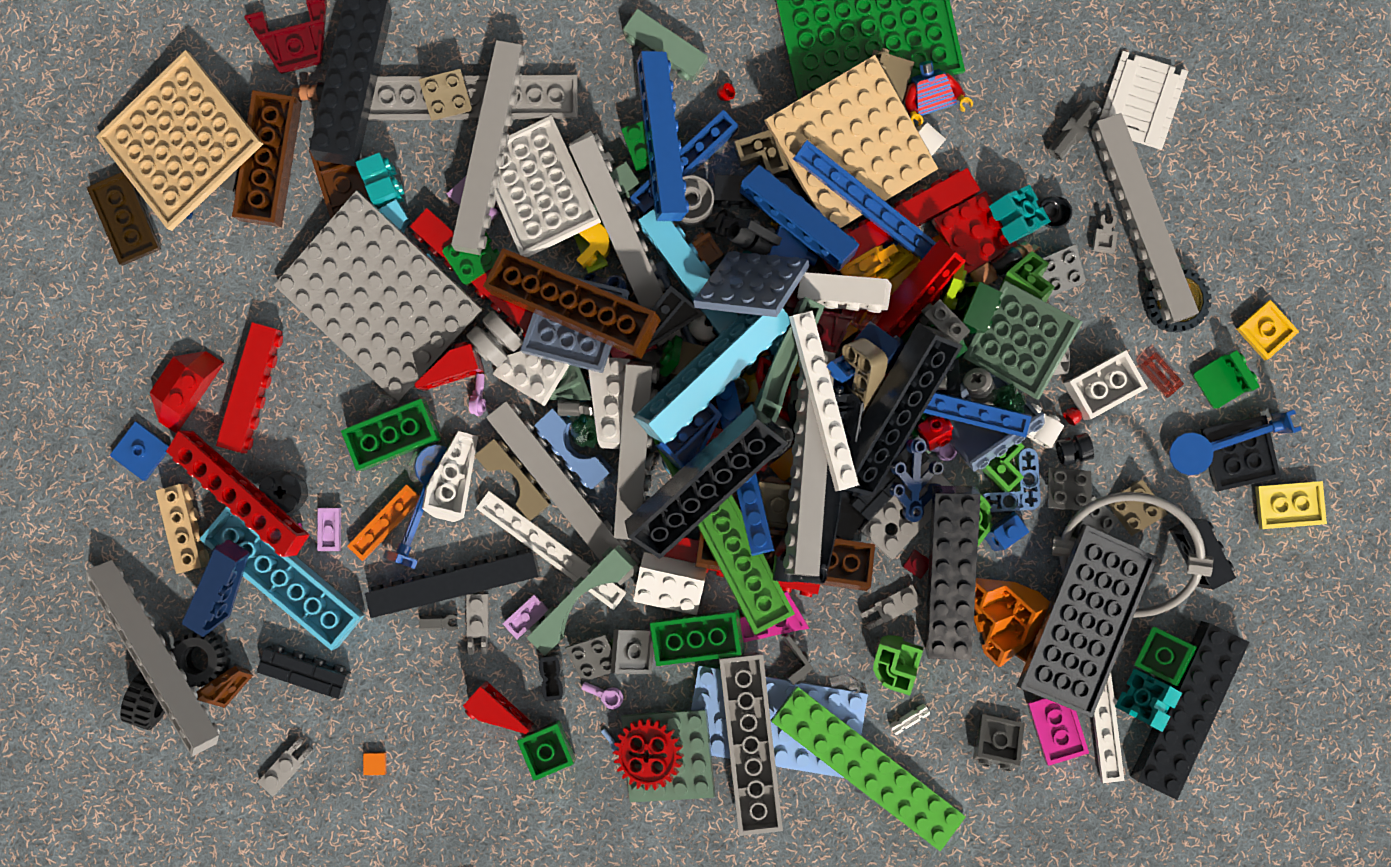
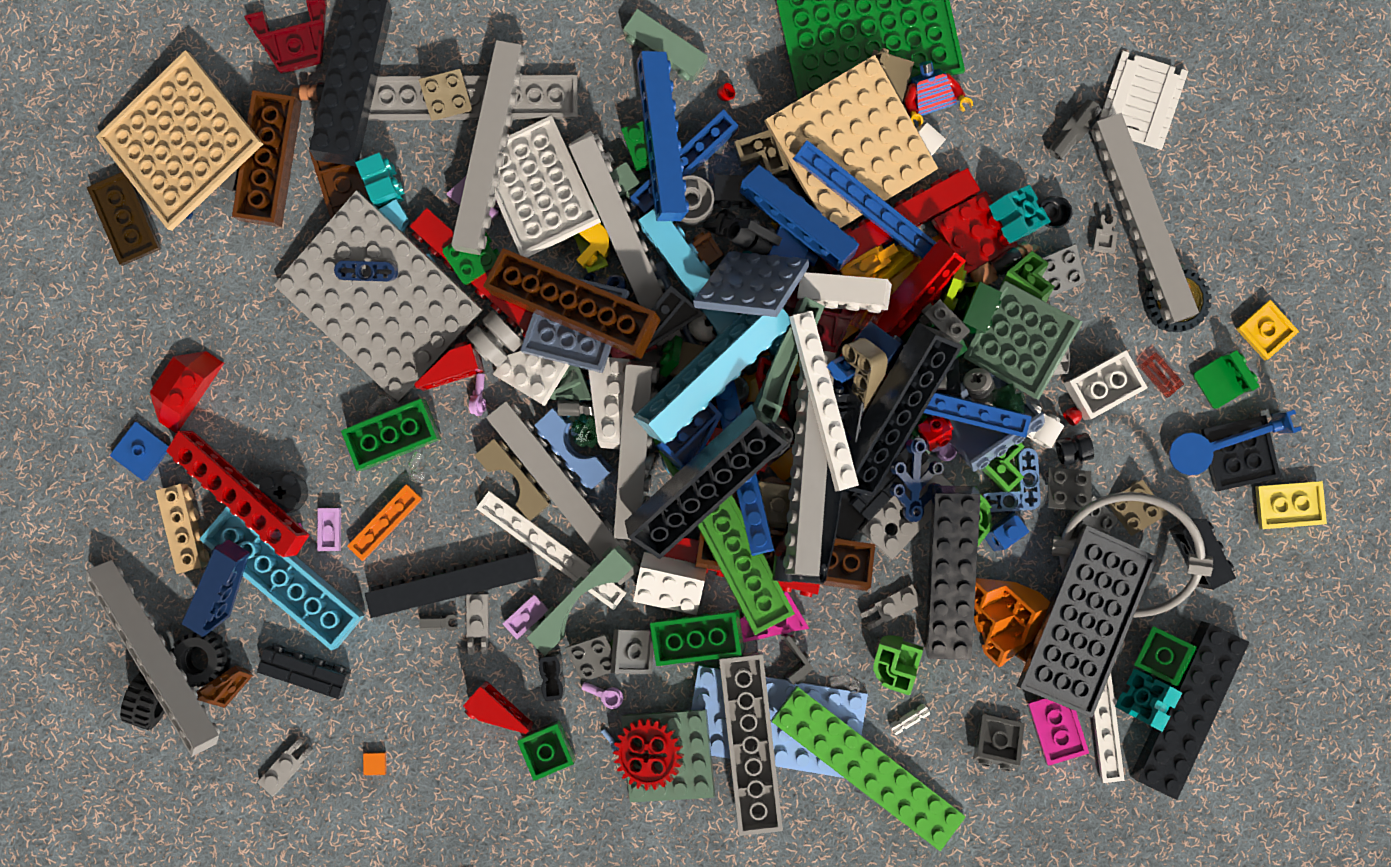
red brick [216,322,283,453] -> none
blue piece [383,445,447,569] -> none
white wedge [422,431,478,522] -> none
dark red plate [902,549,929,579] -> none
none -> dark blue beam [334,261,398,282]

